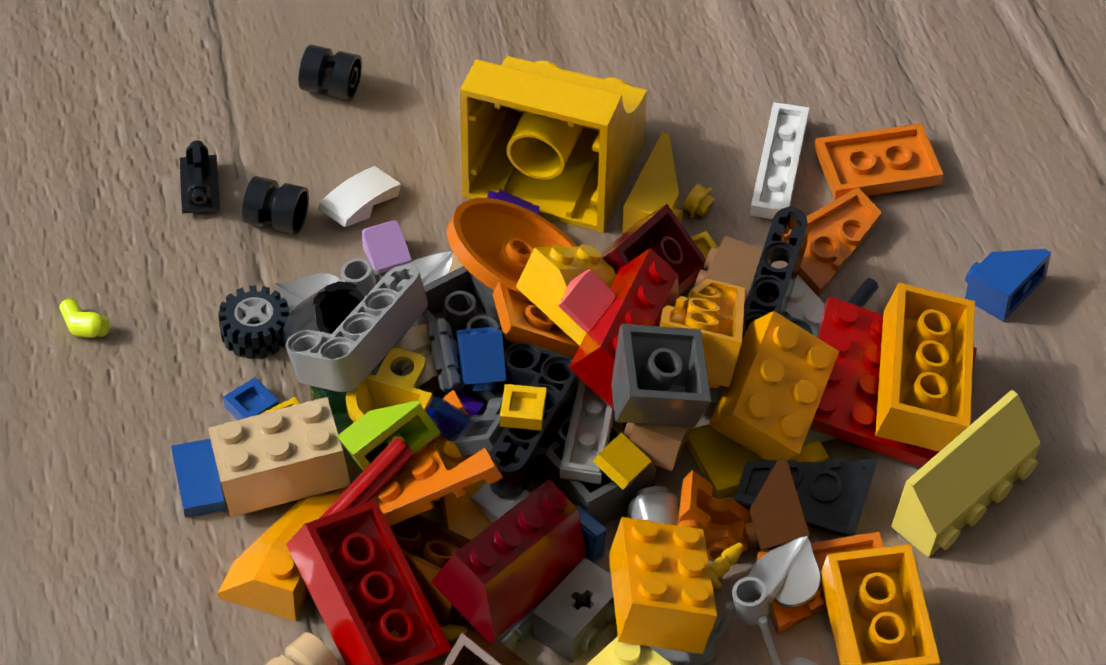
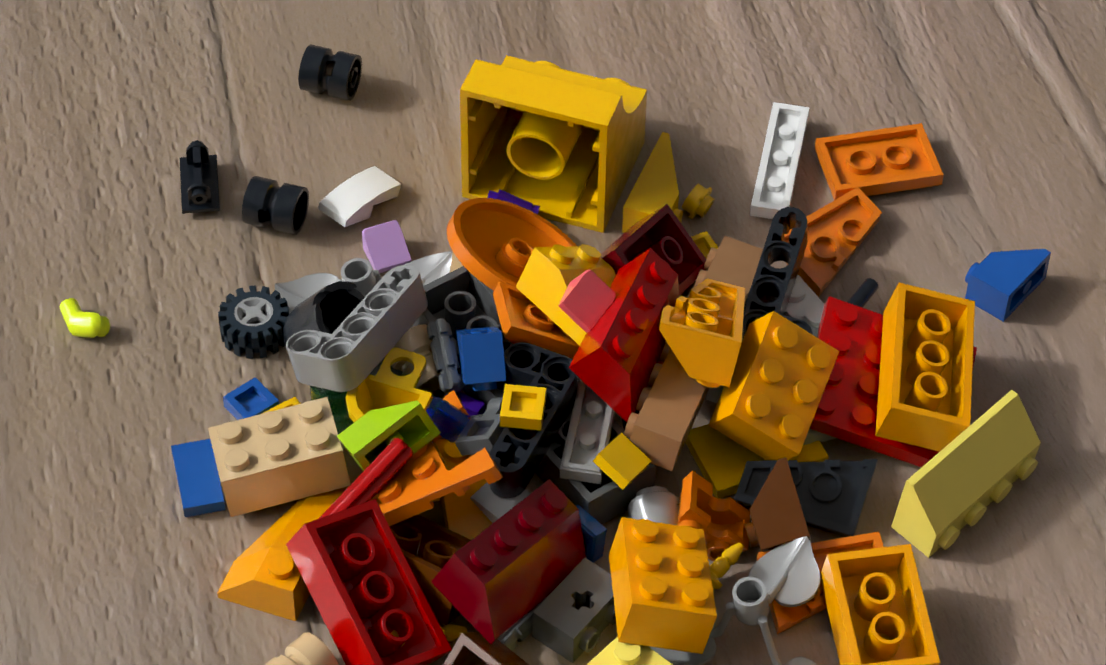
dark grey slope [611,324,711,427] -> none

